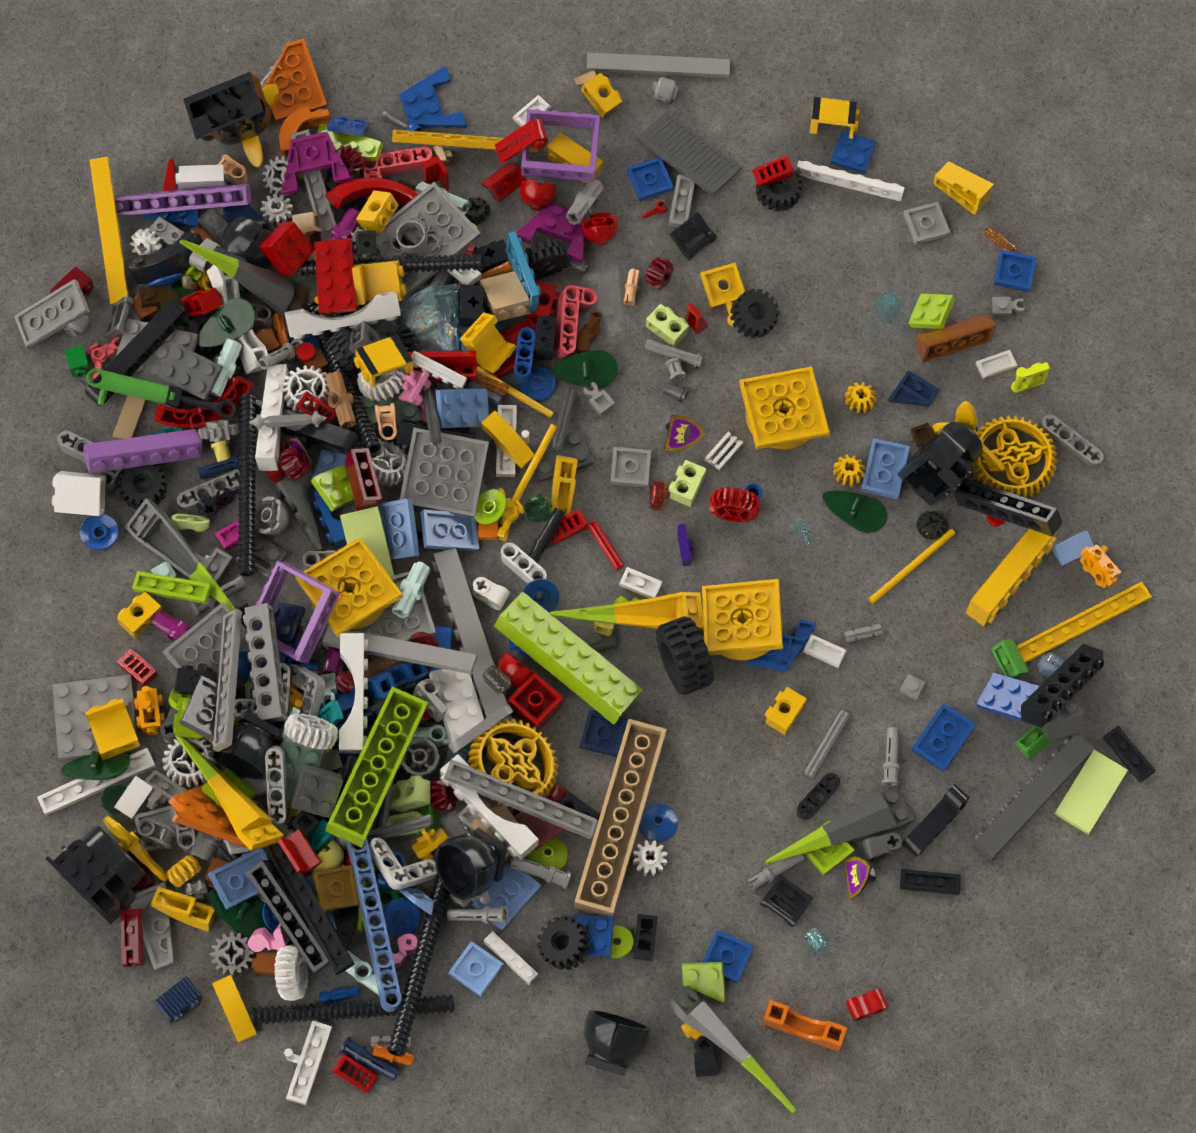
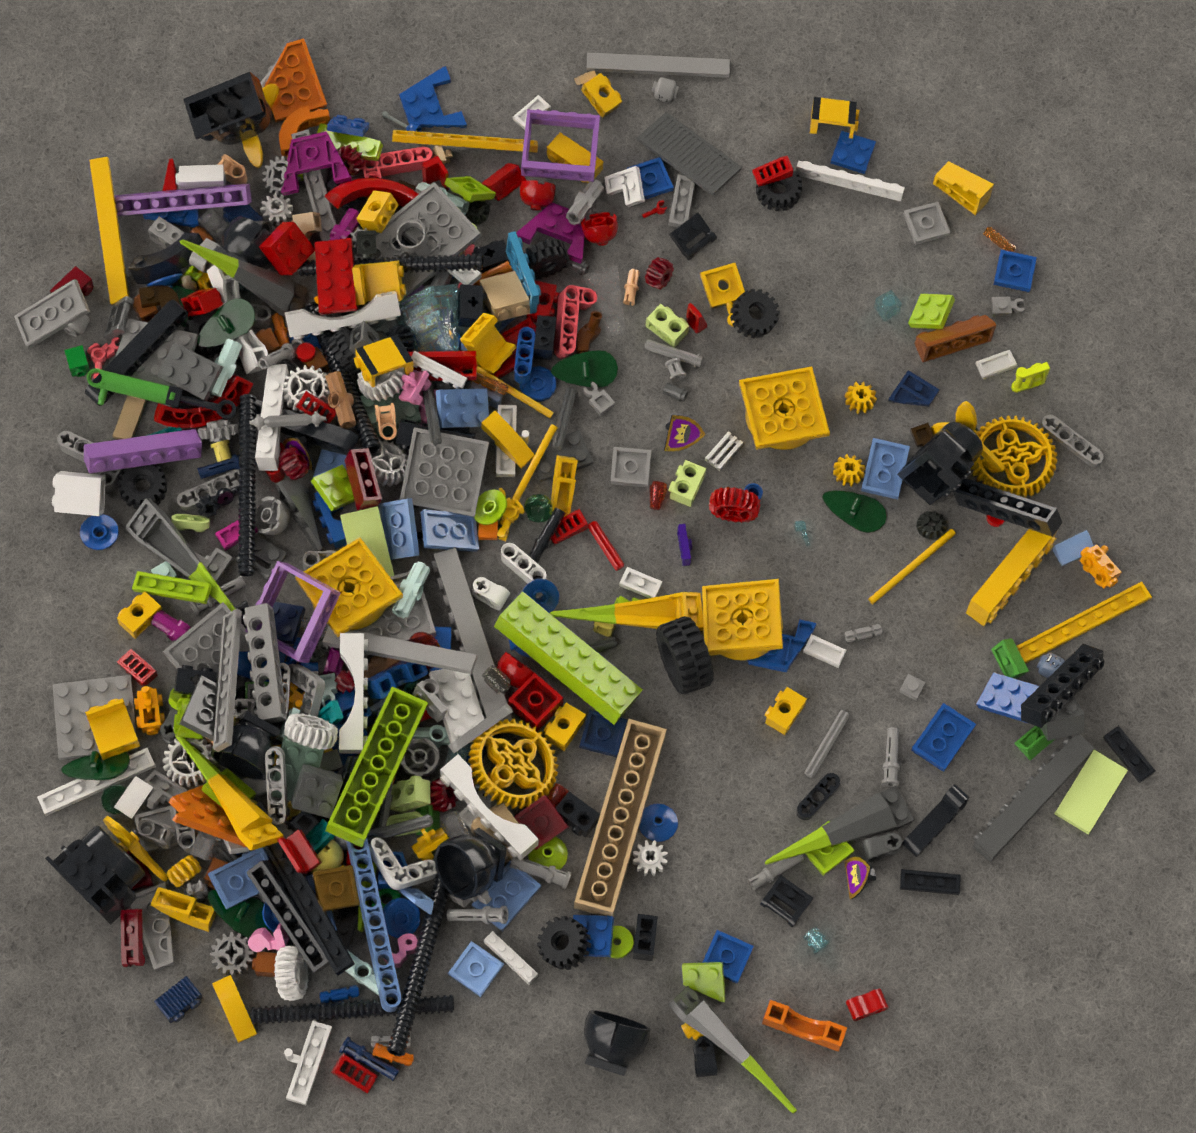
white gear [129,228,163,255] -> none
light grey tile [444,759,598,840] -> none
red door [495,119,548,164] -> none
none -> lime plate [444,176,496,202]
none -> yellow brick [544,702,586,751]
none -> white plate [604,166,645,207]

